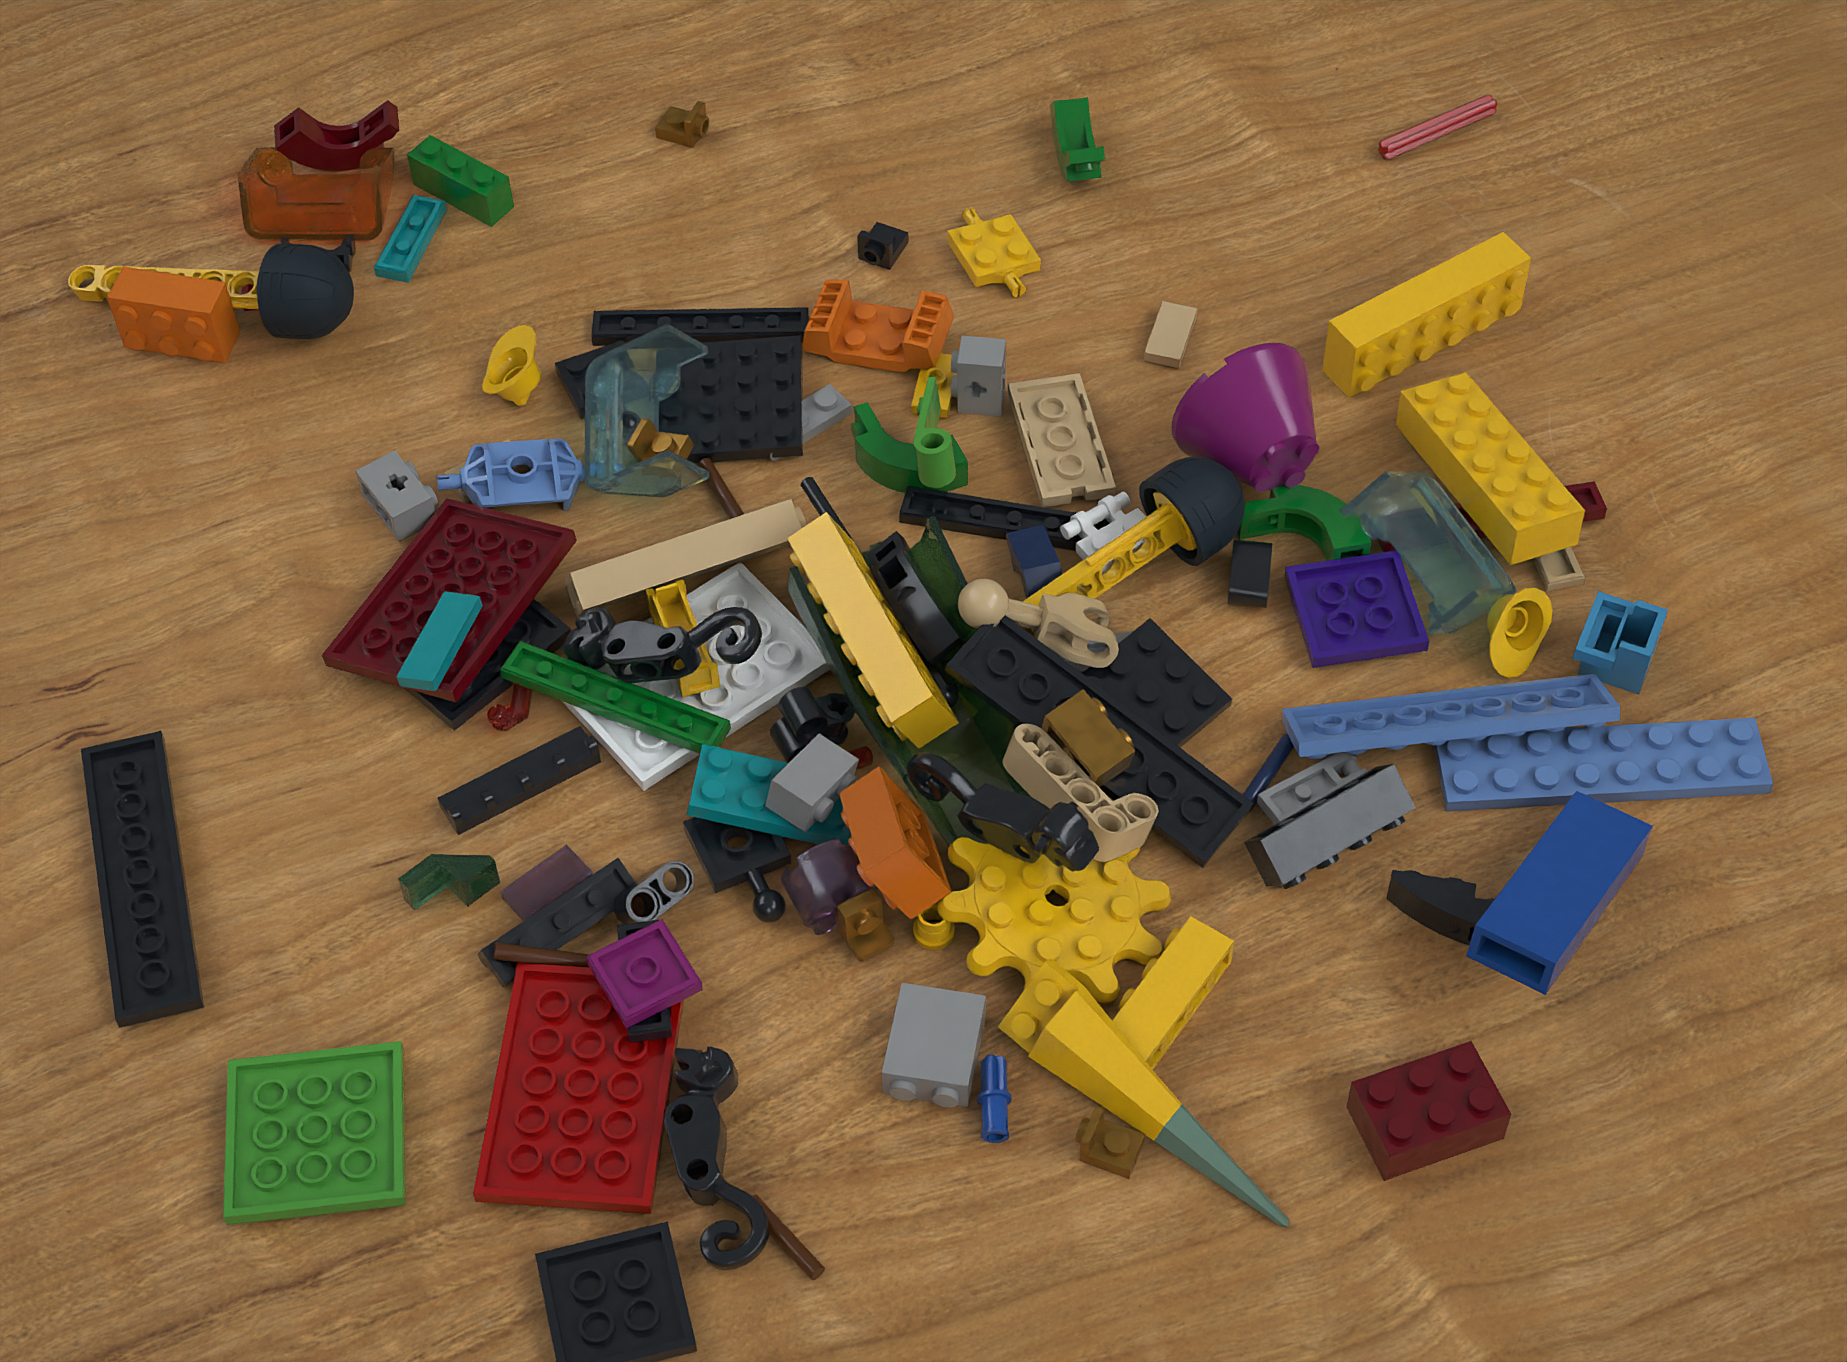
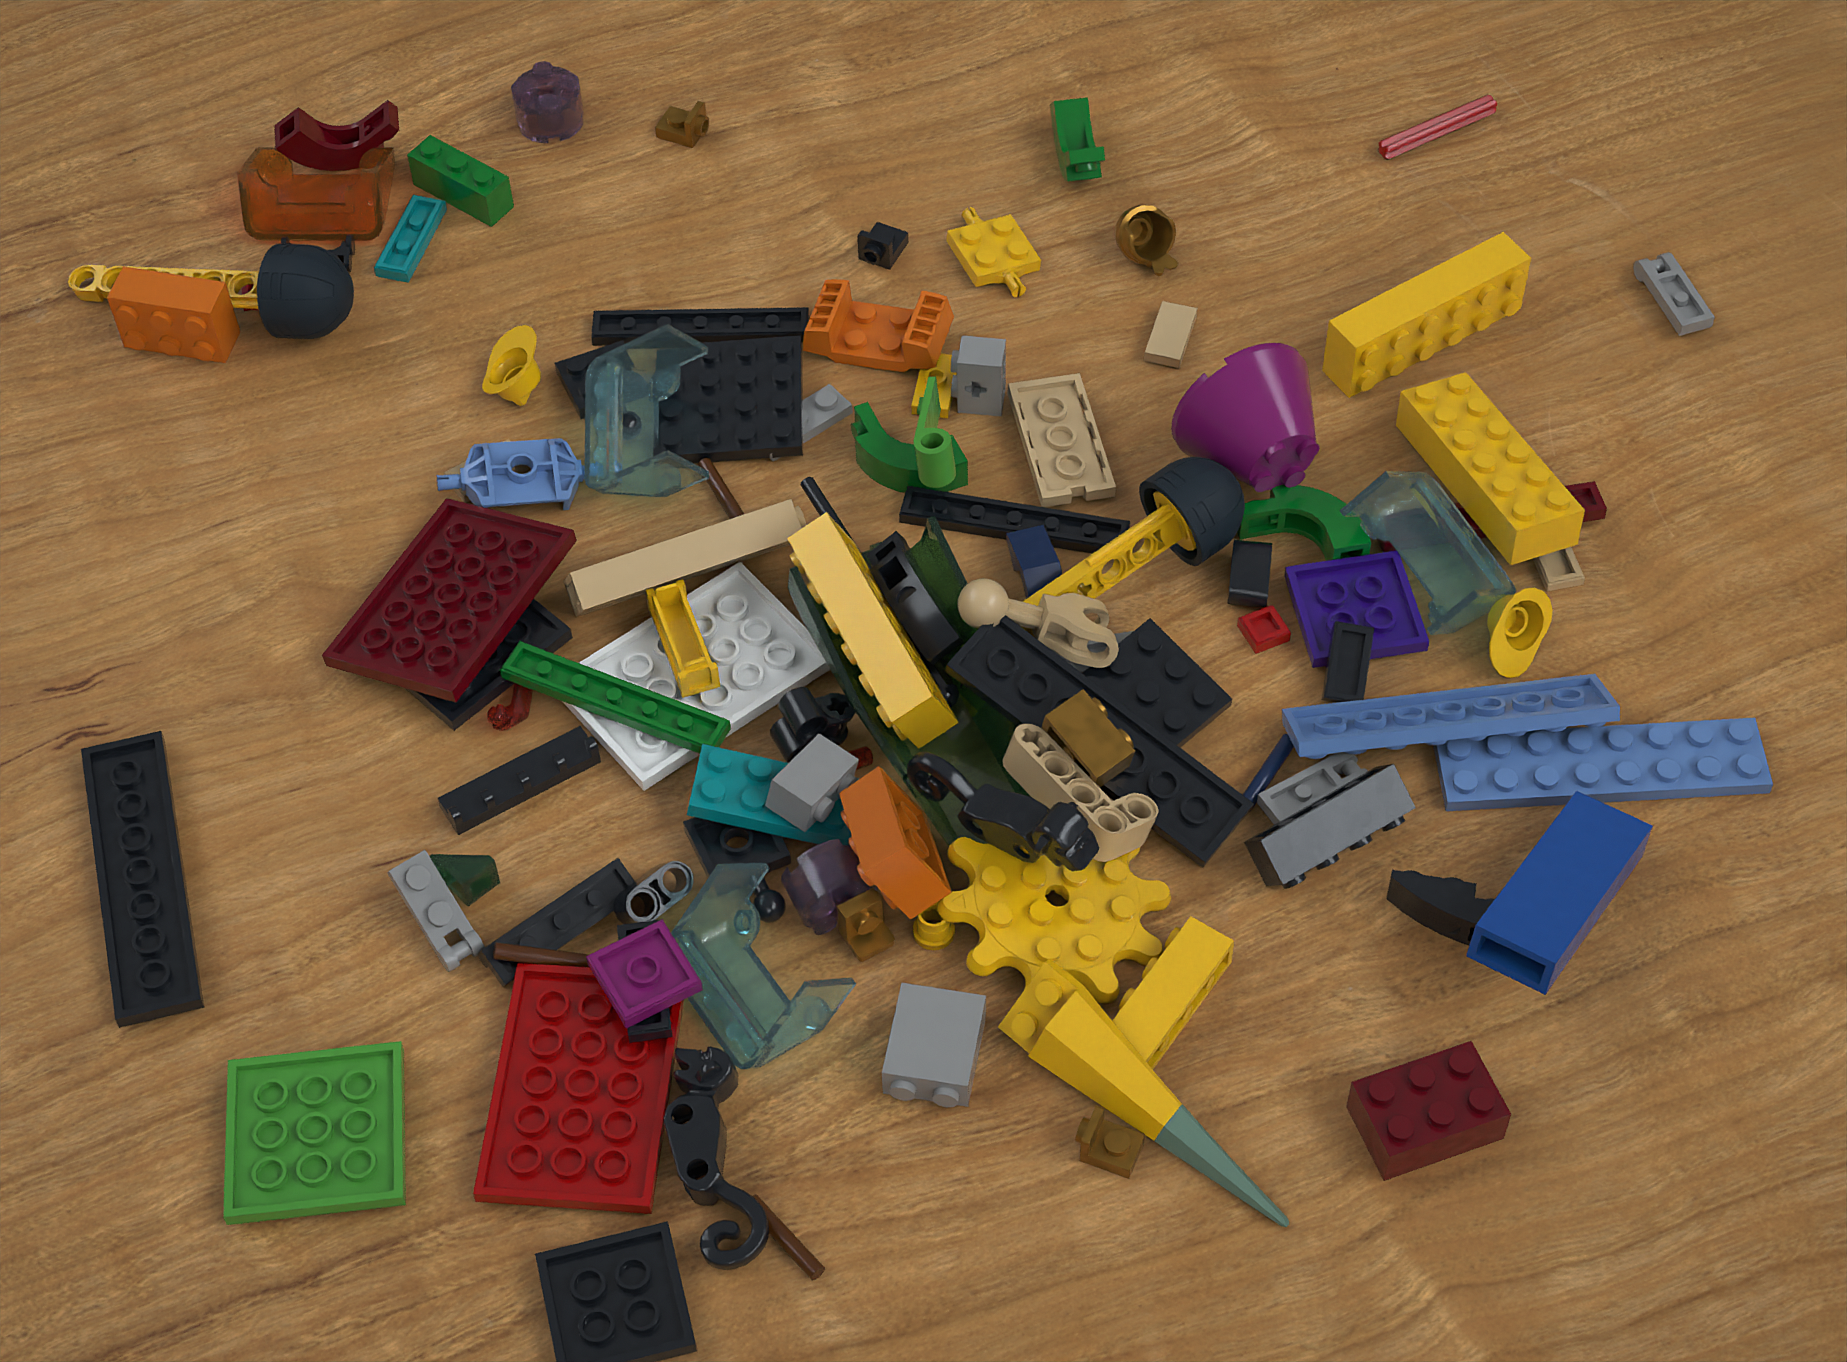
light grey brick [356,451,438,542] -> none
teal tile [396,592,483,691] -> none
tile [501,845,592,921] -> none
black animal [561,607,762,684] -> none
pearl gold bracket [627,418,694,474] -> none
blue axle [977,1054,1012,1143] -> none
white plate [1060,492,1146,574] -> none
dark azure plate [1573,591,1668,694] -> none
none -> light grey plate [387,850,485,972]
none -> brick [511,61,584,143]
none -> clear light blue windscreen [671,863,856,1069]
none -> pearl gold hat [1115,205,1179,276]
none -> red tile [1237,604,1291,654]
none -> black tile [1321,621,1374,703]
none -> light grey plate [1633,252,1715,336]

